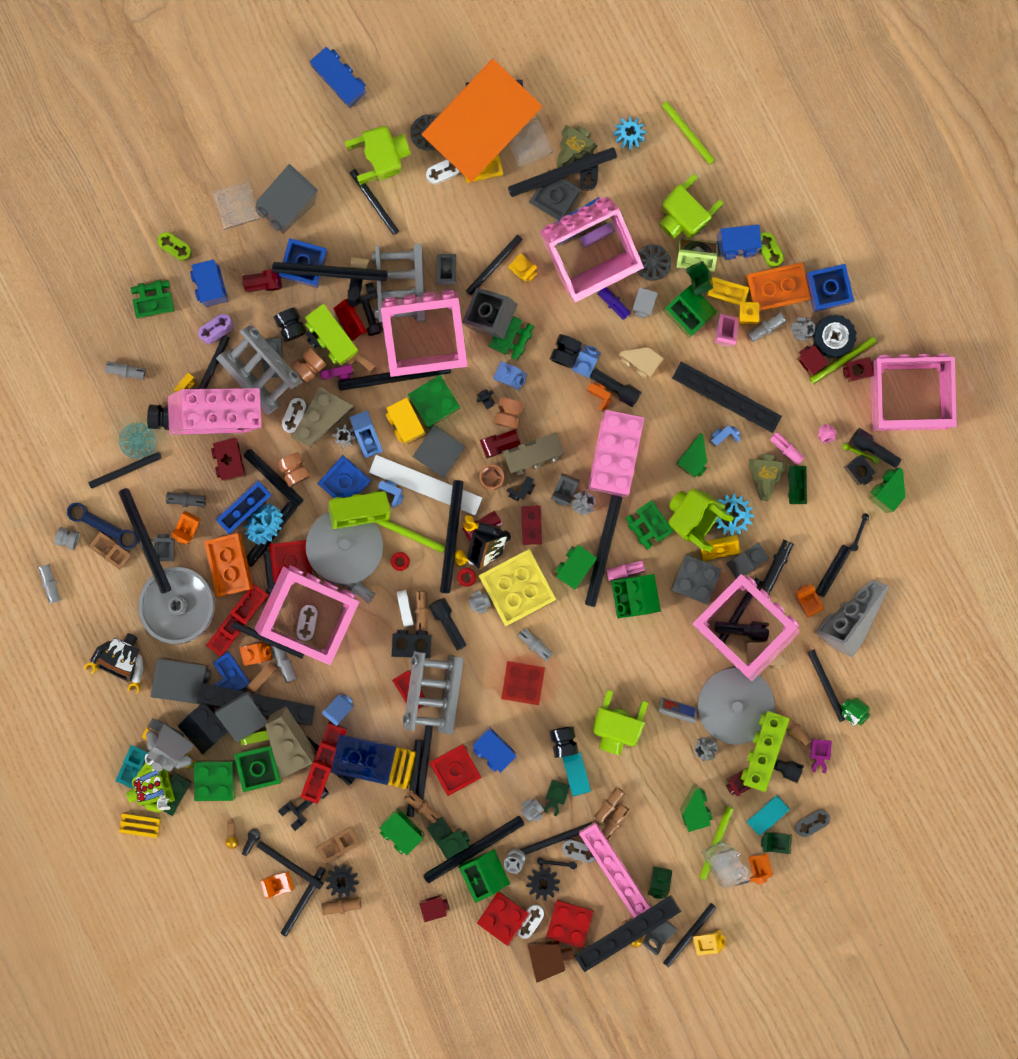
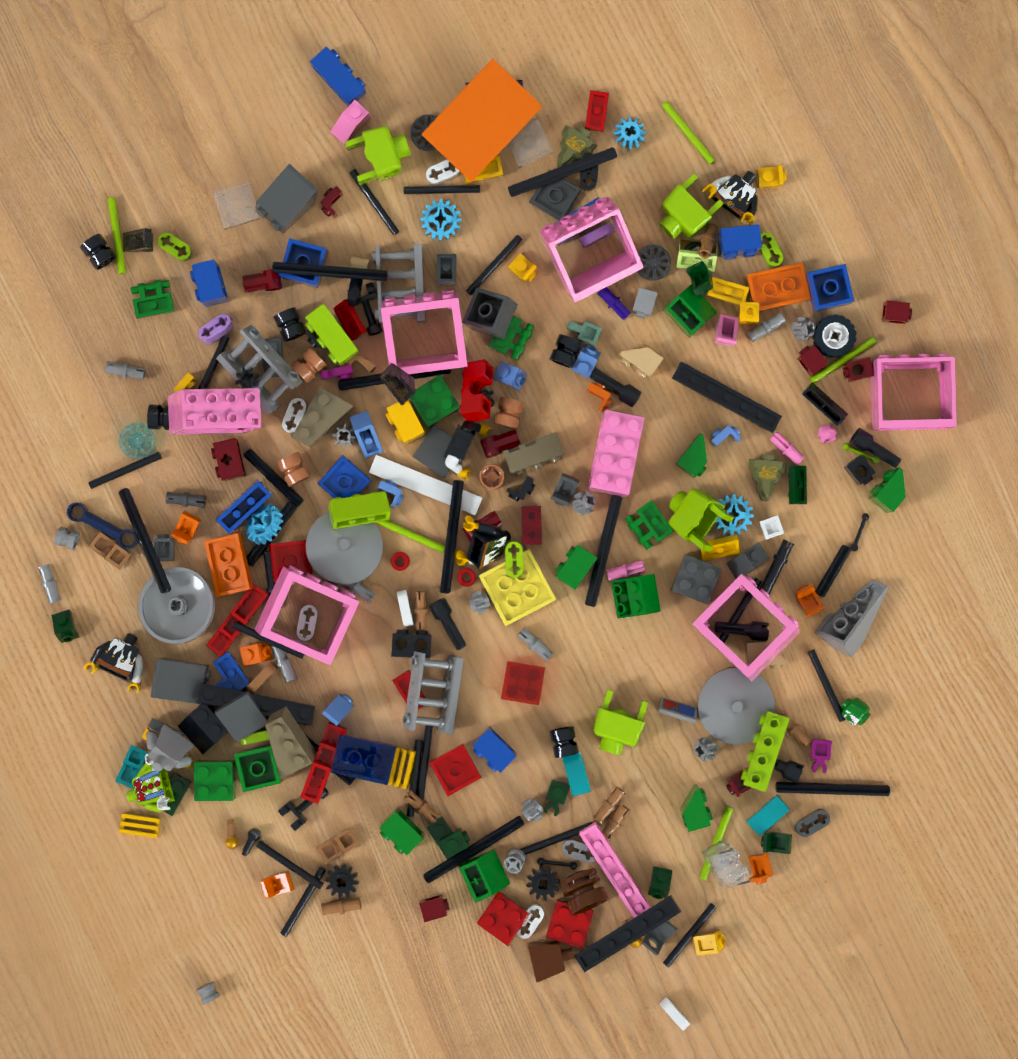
none -> dark green bracket [51,609,79,643]
none -> black wheel [80,234,116,270]
none -> lime piece [107,197,126,274]
none -> clear smoke slope [123,228,153,252]
none -> light grey wheel [196,982,220,1005]
none -> black gear [235,367,259,389]
none -> dark red bracket [320,186,343,218]
none -> bright pink slope [331,100,370,145]
none -> clear smoke slope [379,363,416,405]
none -> black piece [404,185,480,194]
none -> medium azure gear [420,199,462,242]
none -> black torso [443,420,492,480]
none -> red arch [460,359,494,422]
none -> lime beam [505,541,523,578]
none -> reddish brown wheel [559,868,609,916]
none -> sand green plate [566,321,602,346]
none -> red plate [585,90,609,132]
none -> white beam [659,997,690,1031]
none -> medium nougat pin [699,223,718,259]
none -> torso [702,171,758,226]
none -> yellow bracket [757,165,786,188]
none -> white plate [759,515,784,540]
none -> black axle [775,782,890,796]
none -> black piece [802,382,848,426]
none -> dark red brick [882,300,912,324]

